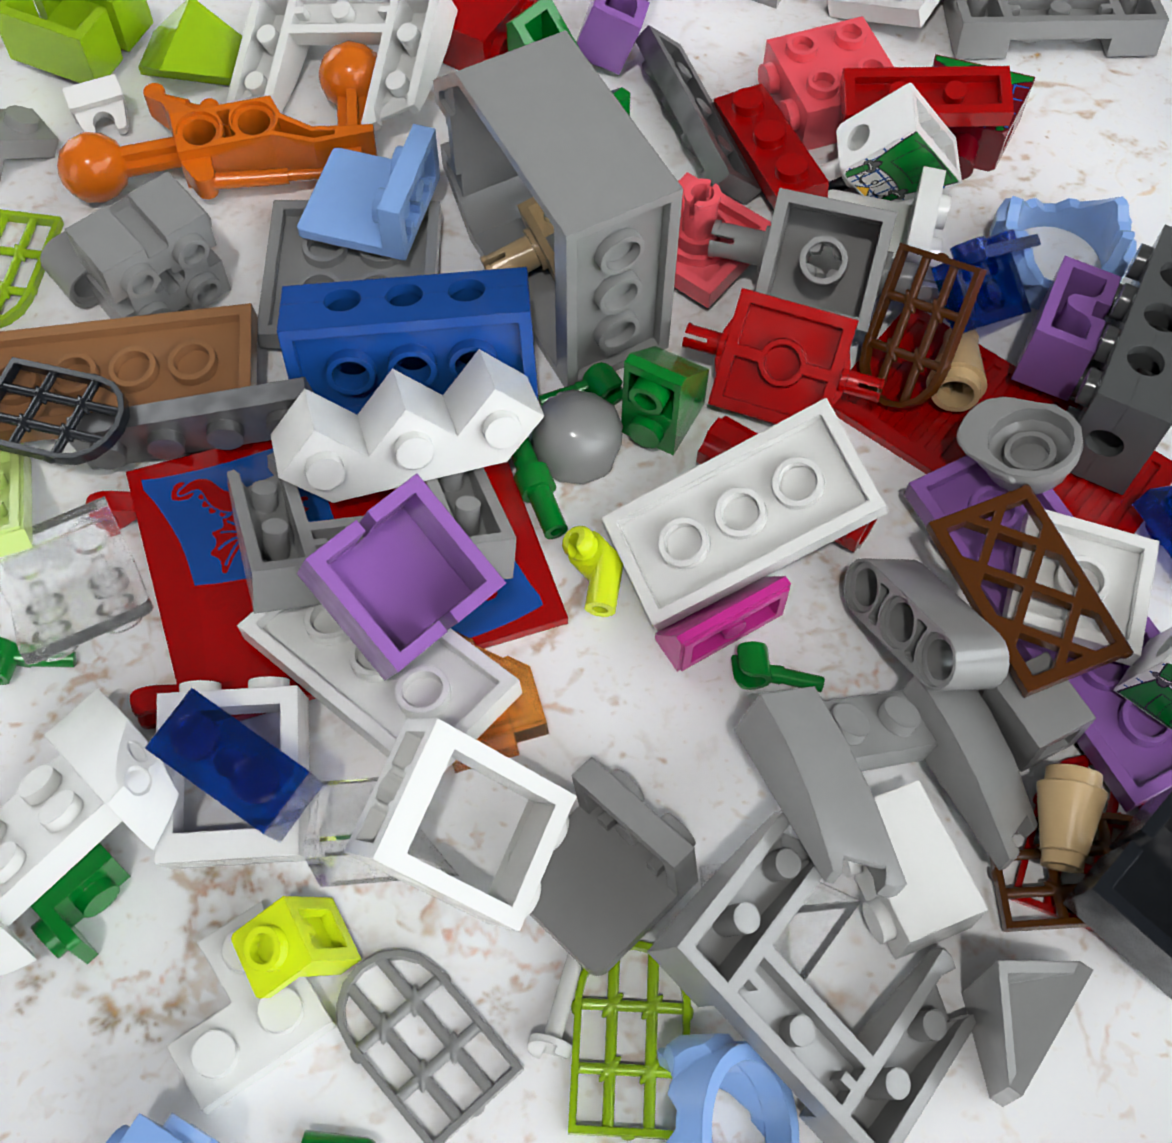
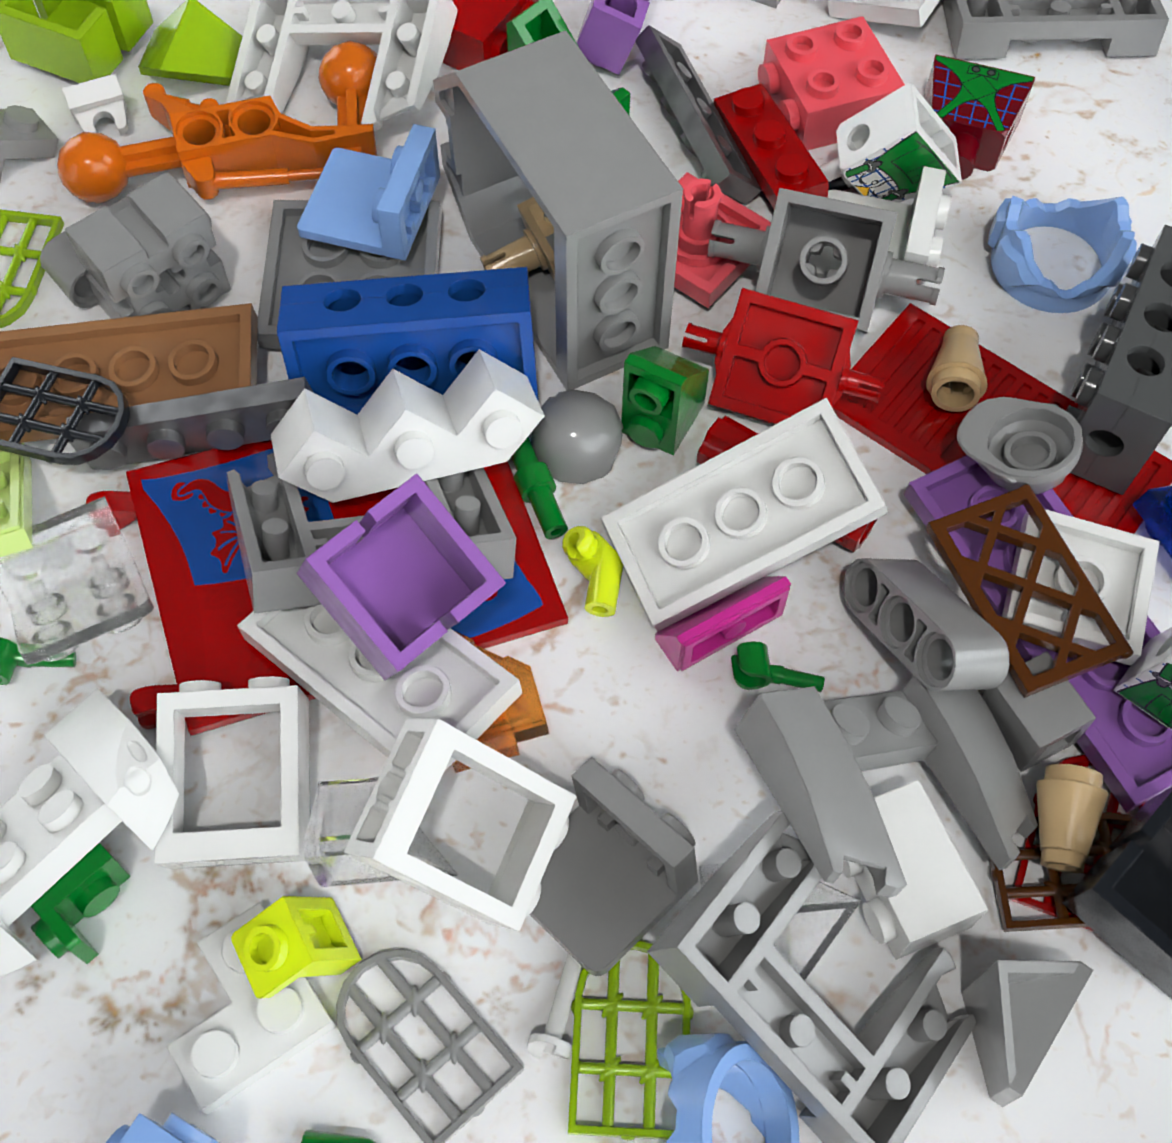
clear blue brick [145,687,324,843] -> none
green hand [538,362,623,405] -> none
red plate [840,66,1014,127] -> none
reddish brown window [859,242,987,409] -> none
clear blue bracket [931,229,1041,334] -> none
medium lavender brick [1011,256,1121,401] -> none

